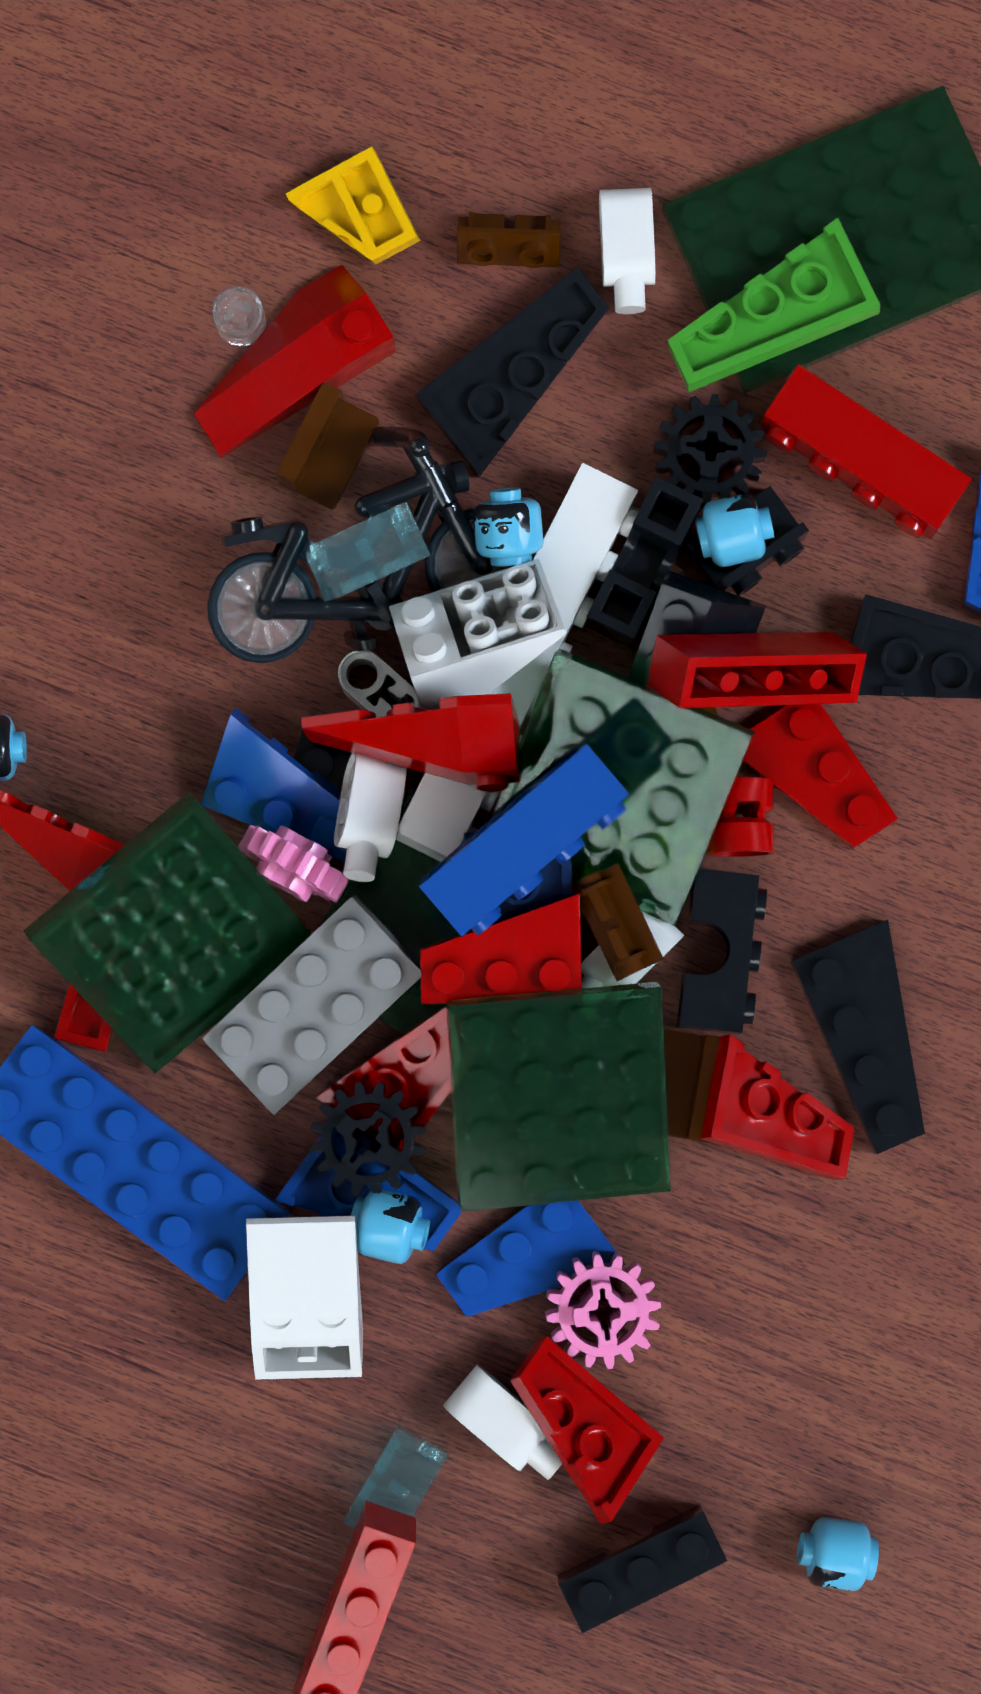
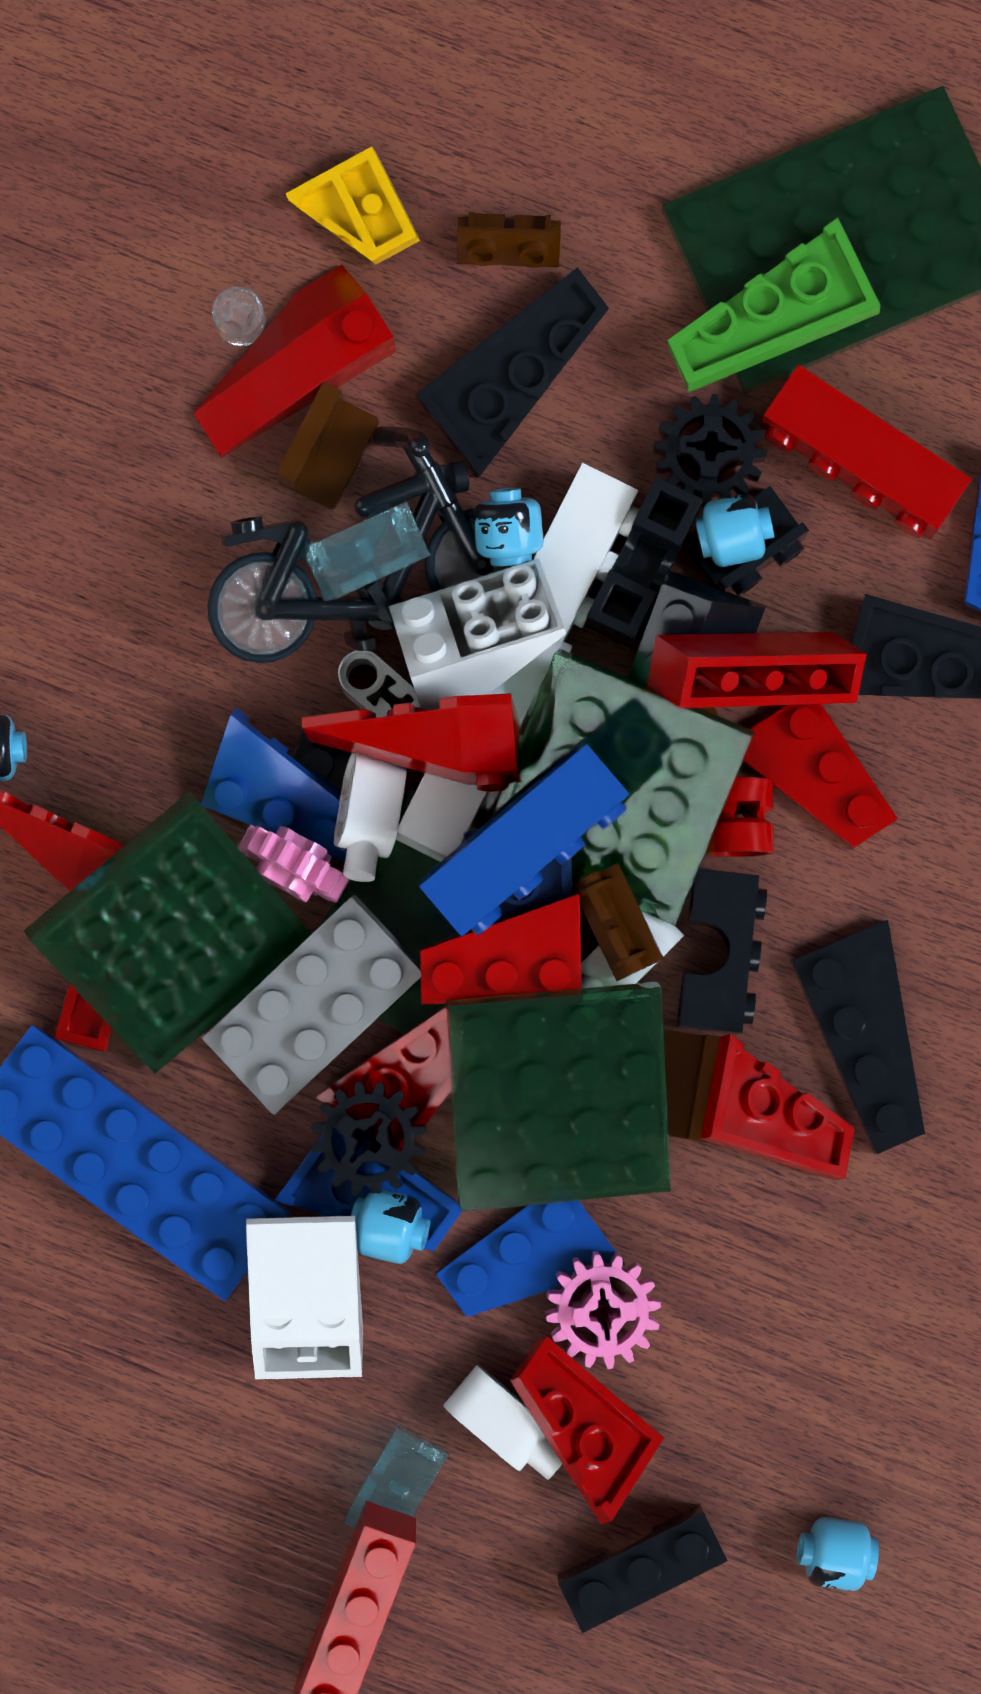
white piece [599,188,655,314] -> none

